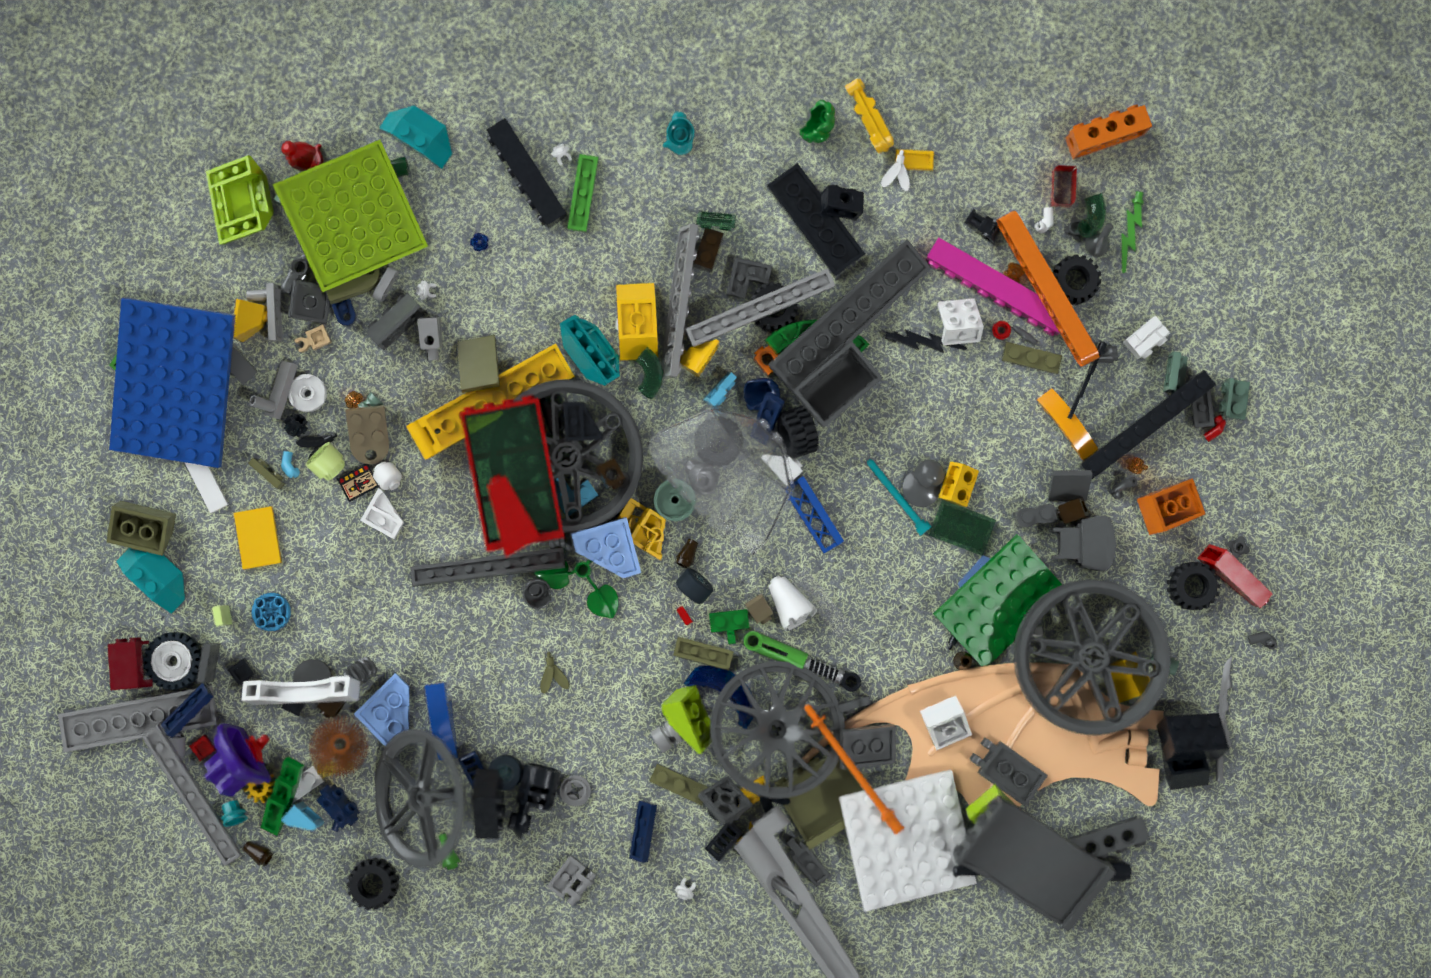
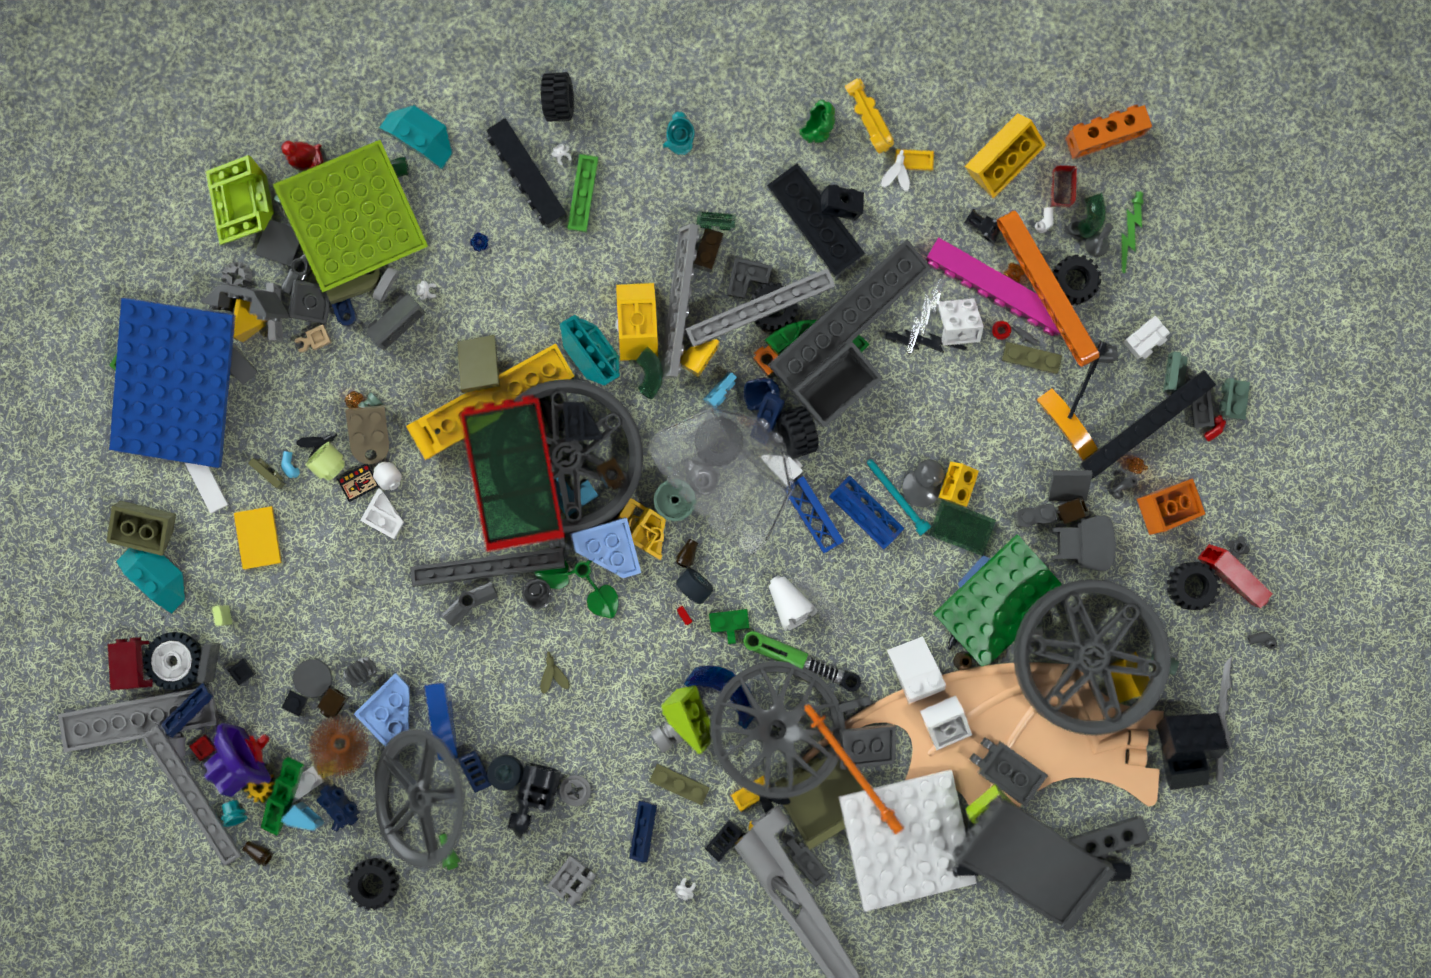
white arch [242,676,360,705] -> none
light grey piece [249,361,298,419] -> none
dark azure tile [252,593,291,631] -> none
black gear [284,413,308,437] -> none
white plate [288,374,327,412] -> none
light grey torso [417,317,443,360] -> none
black brick [471,769,506,839] -> none
red slope [487,474,541,557] -> none
olive plate [673,637,734,671] -> none
dark grey piece [698,776,753,825] -> none
dark tan slope [745,594,773,625] -> none
none -> dark grey slope [202,284,289,322]
none -> light grey gear [221,261,252,287]
none -> dark grey tile [255,219,300,267]
none -> dark grey piece [442,582,498,627]
none -> black tyre [541,72,574,122]
none -> blue fence [829,475,904,549]
none -> white slope [887,636,946,704]
none -> clear piece [906,279,945,355]
none -> yellow slope [965,113,1046,199]

